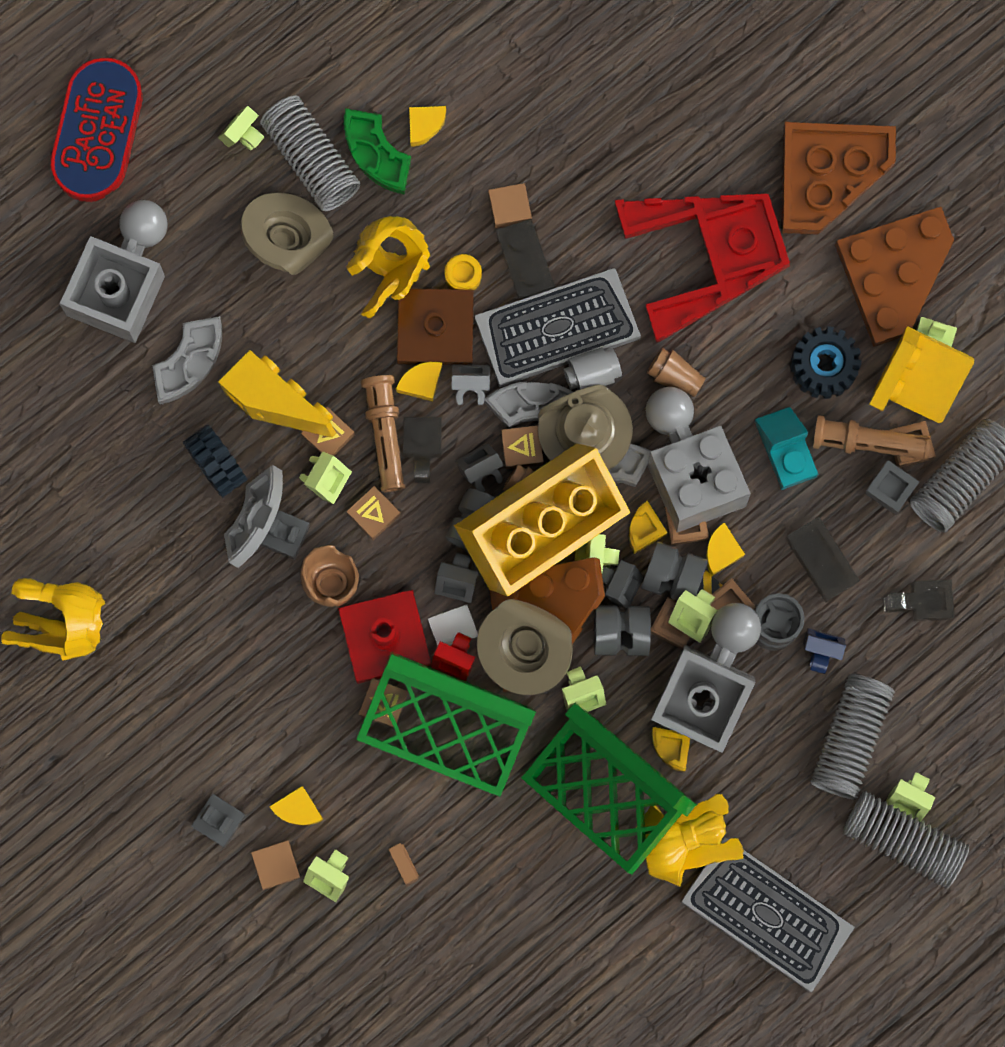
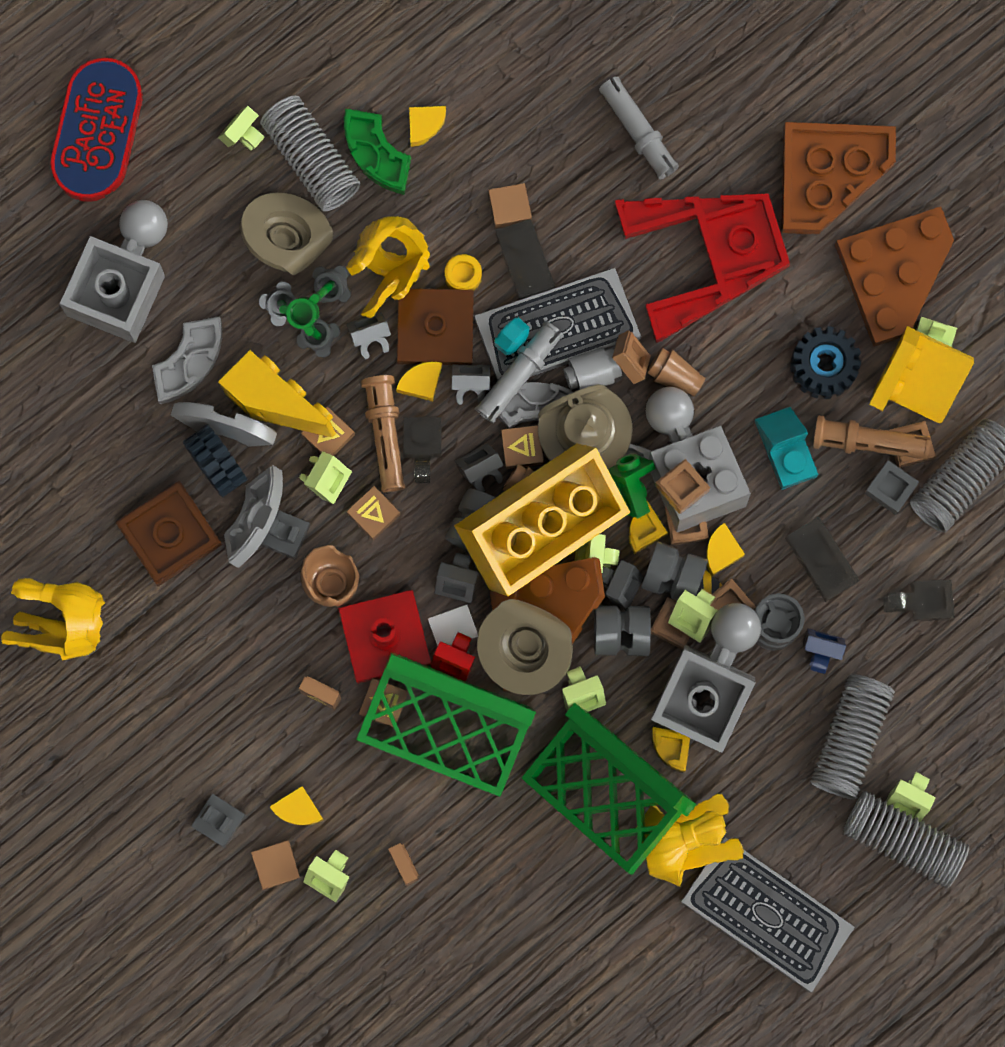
none -> reddish brown plate [115,480,222,587]
none -> light grey tile [171,402,277,447]
none -> dark grey plant [258,265,351,358]
none -> medium nougat tile [299,676,341,710]
none -> tile [346,312,391,359]
none -> light grey pin [474,321,564,424]
none -> teal tile [494,317,530,355]
none -> light grey pin [599,77,679,180]
none -> green bracket [608,454,656,519]
none -> medium nougat tile [612,330,651,384]
none -> medium nougat tile [655,459,710,514]

